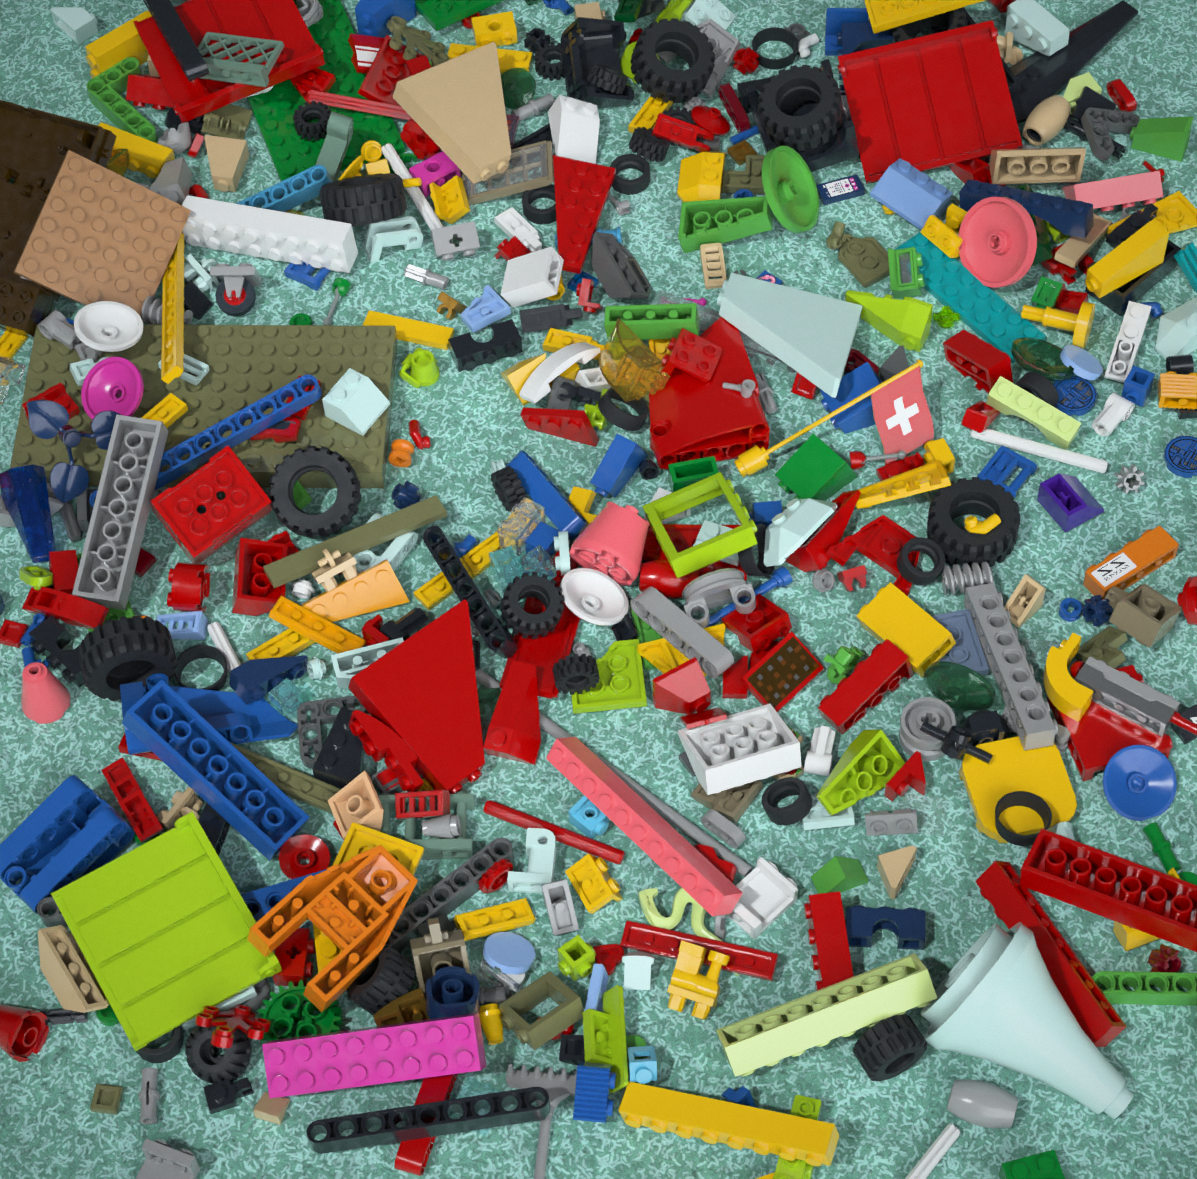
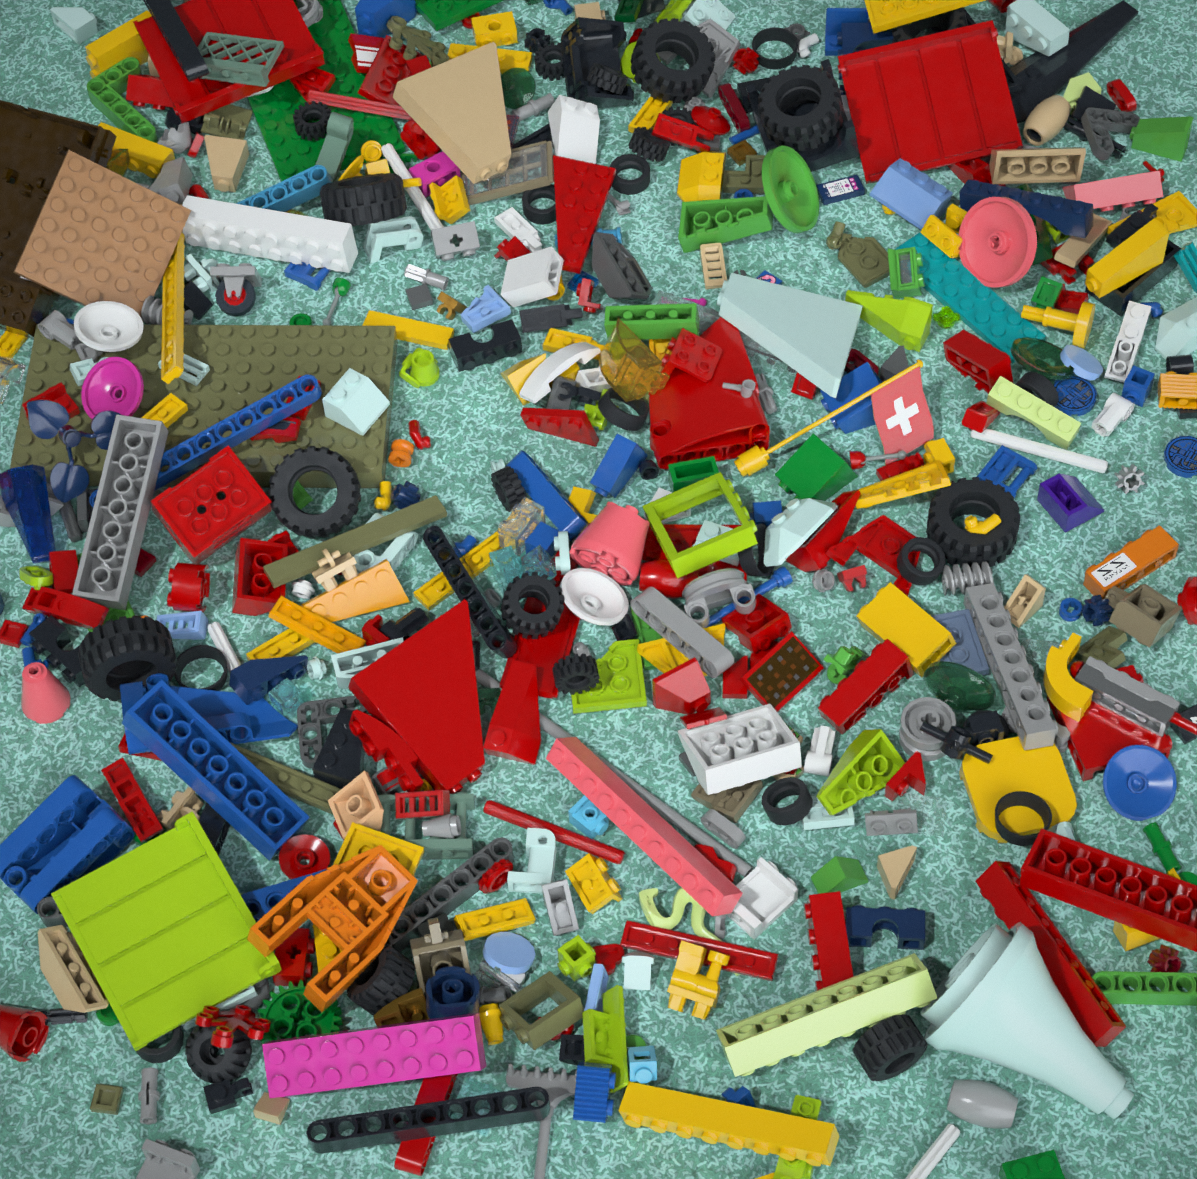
none -> yellow arm [374,481,392,511]
none -> dark grey tile [405,284,433,310]

